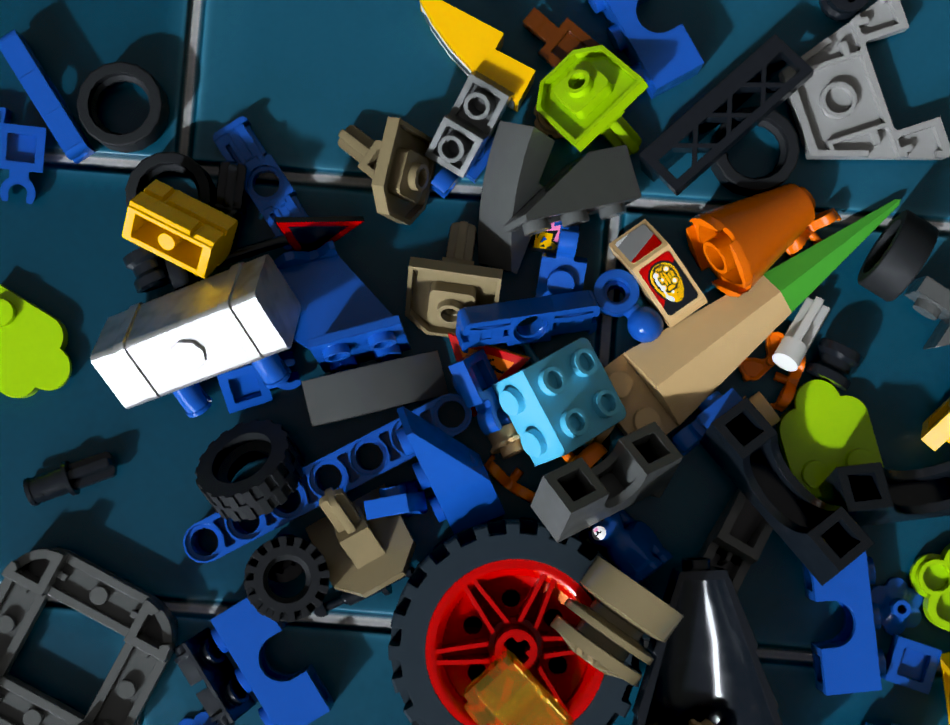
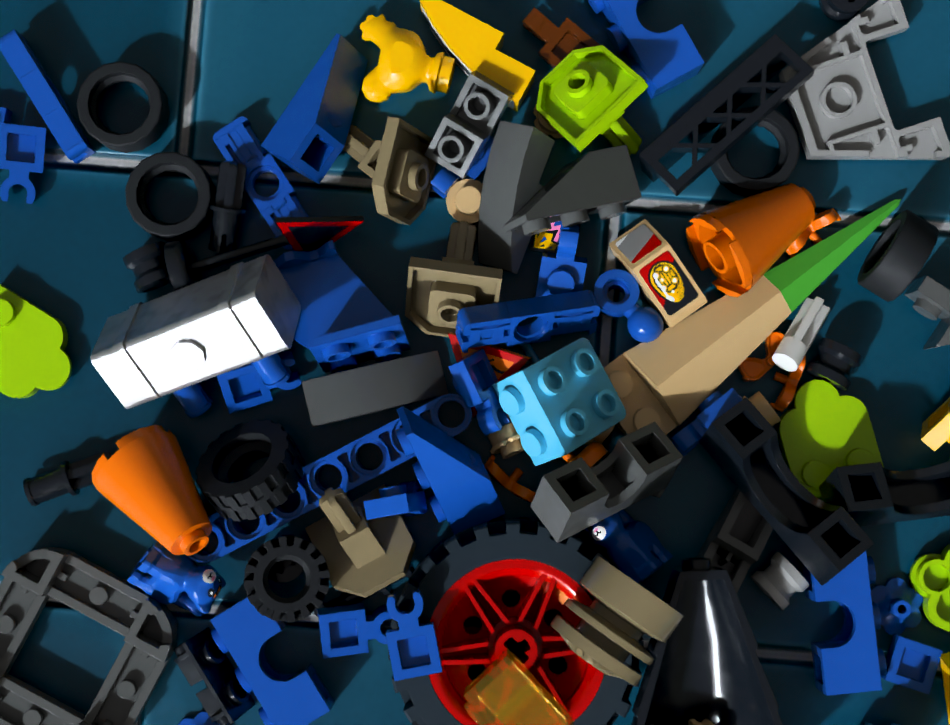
yellow brick [122,179,238,279] -> none
none -> orange cone [92,425,212,556]
none -> blue animal [126,540,226,616]
none -> blue slope [261,33,368,184]
none -> blue plate [317,603,392,659]
none -> yellow animal [360,14,456,103]
none -> blue plate [385,590,443,681]
none -> tan plate [446,179,483,224]
none -> light grey wheel [750,552,810,611]

